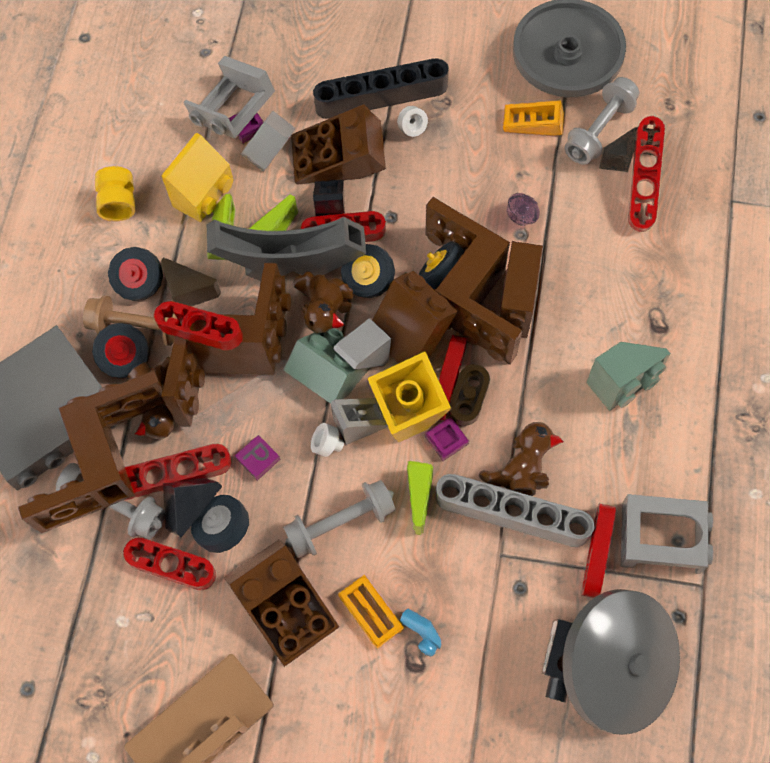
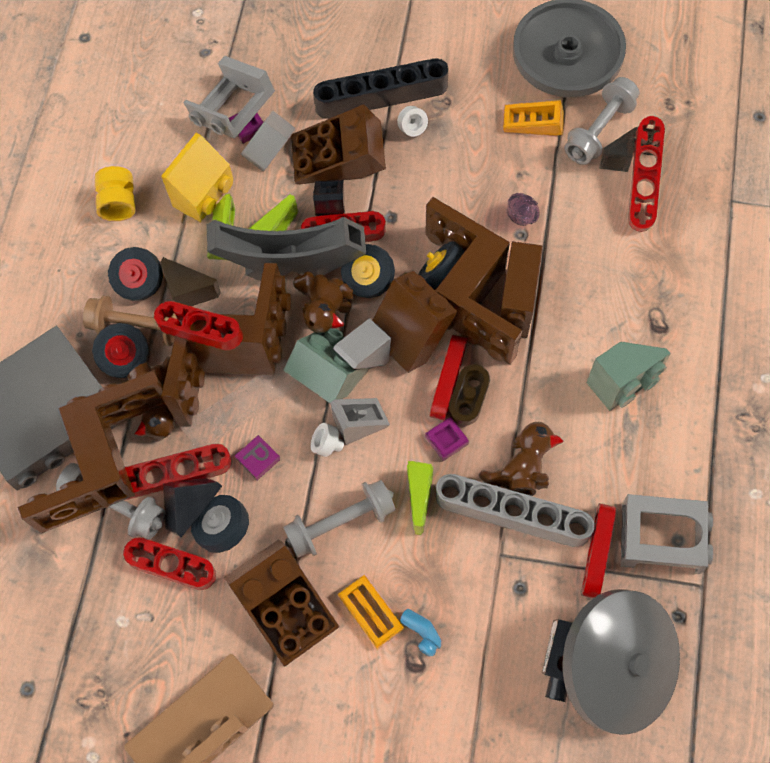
yellow slope [367,352,451,443] -> none

